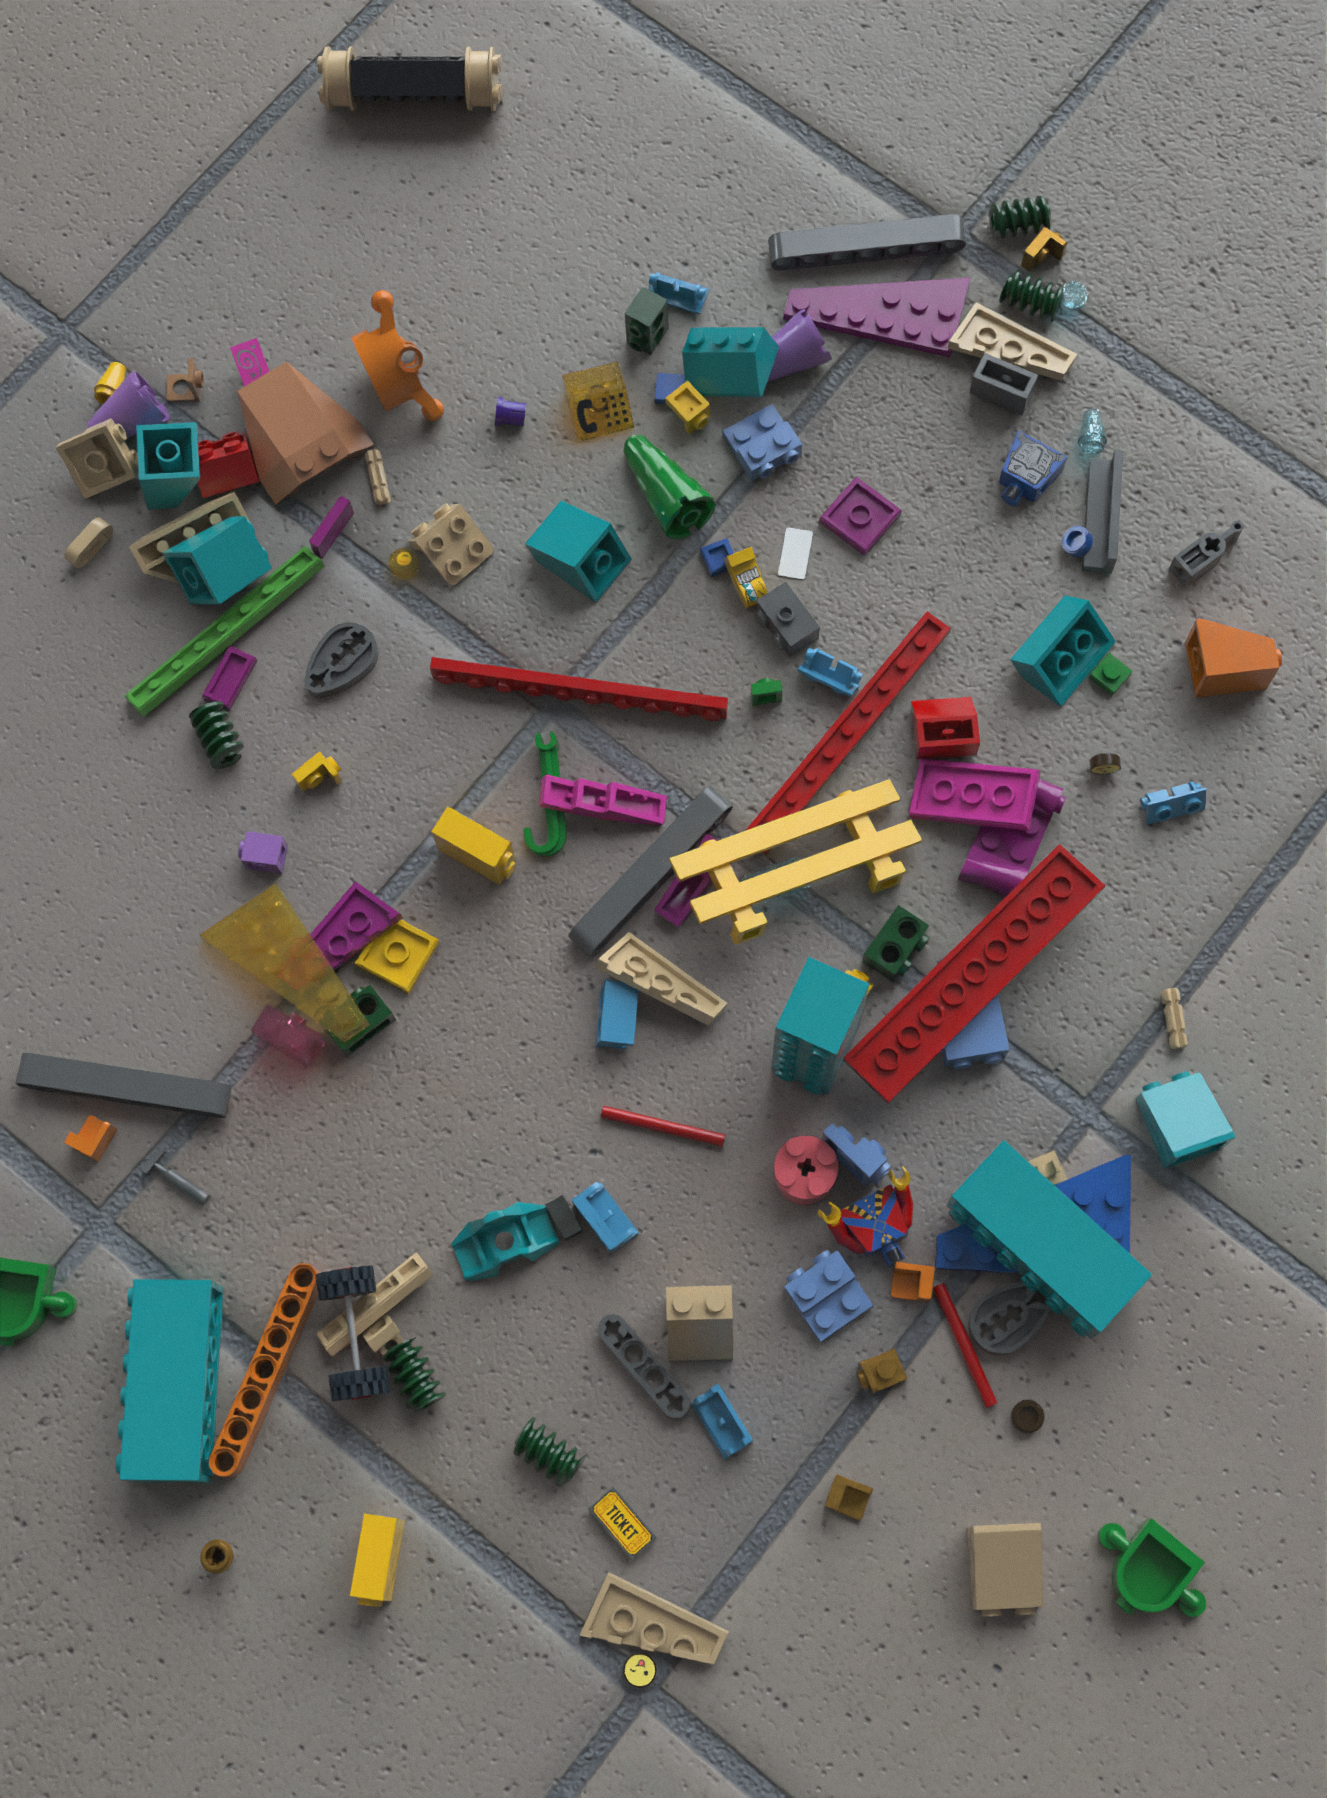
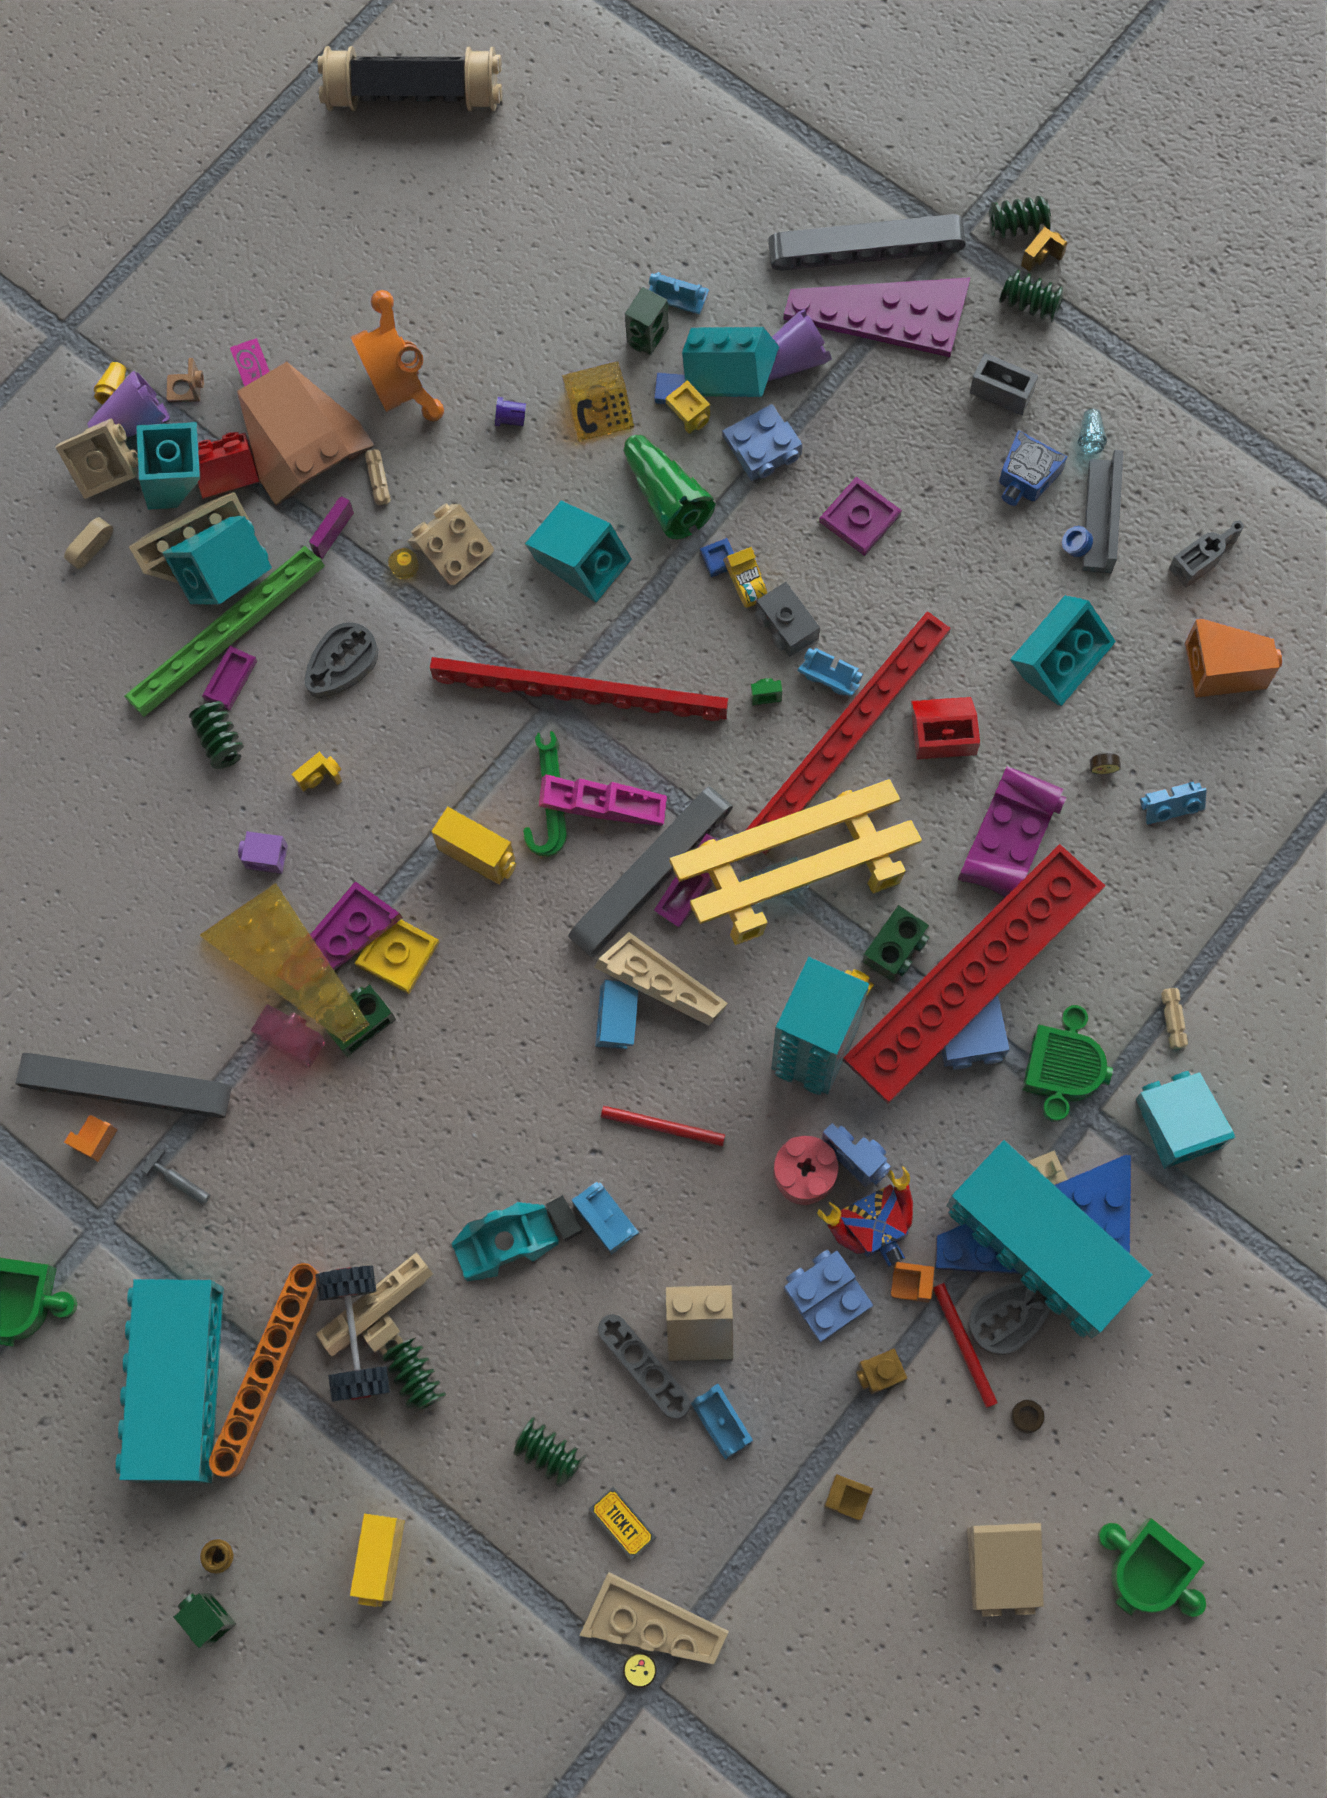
white sticker [778,528,813,579] -> none
dark pink tile [908,758,1040,831] -> none
tan wing [947,302,1077,381] -> none
clear light blue plate [1061,281,1088,310] -> none
green plate [1089,653,1132,696] -> none
none -> dark green brick [173,1593,236,1648]
none -> green piece [1022,1005,1113,1122]

